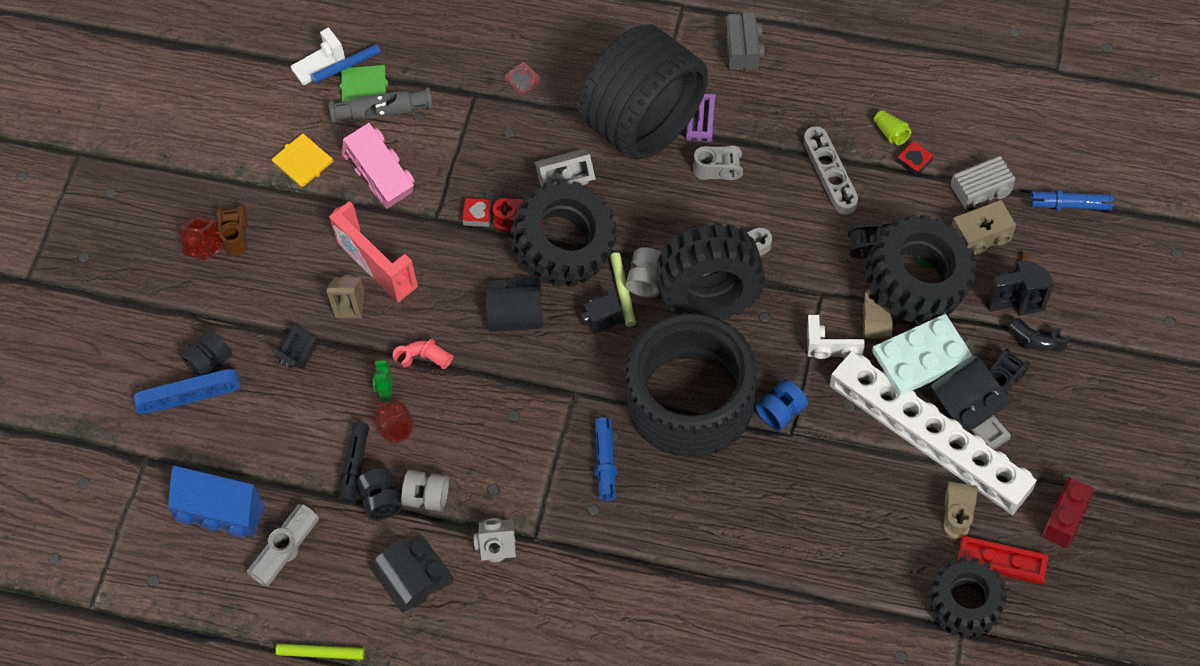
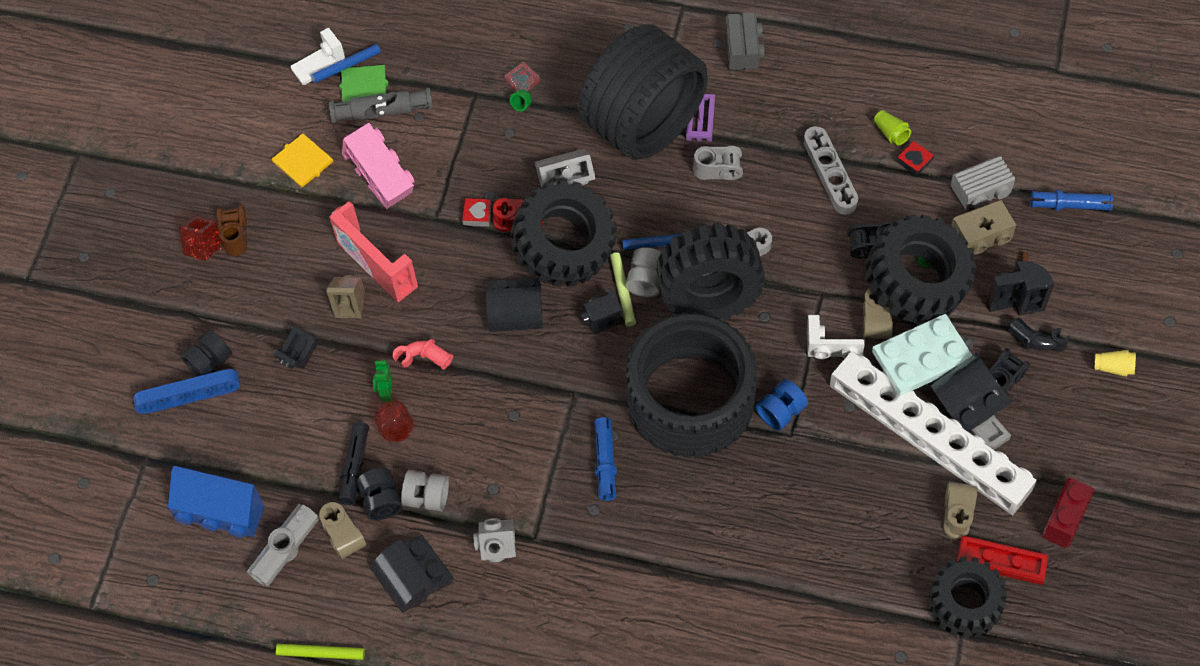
none -> dark tan piece [319,502,367,560]
none -> green hinge [510,89,532,112]
none -> blue bar [622,234,682,250]
none -> light yellow cone [1095,350,1136,377]

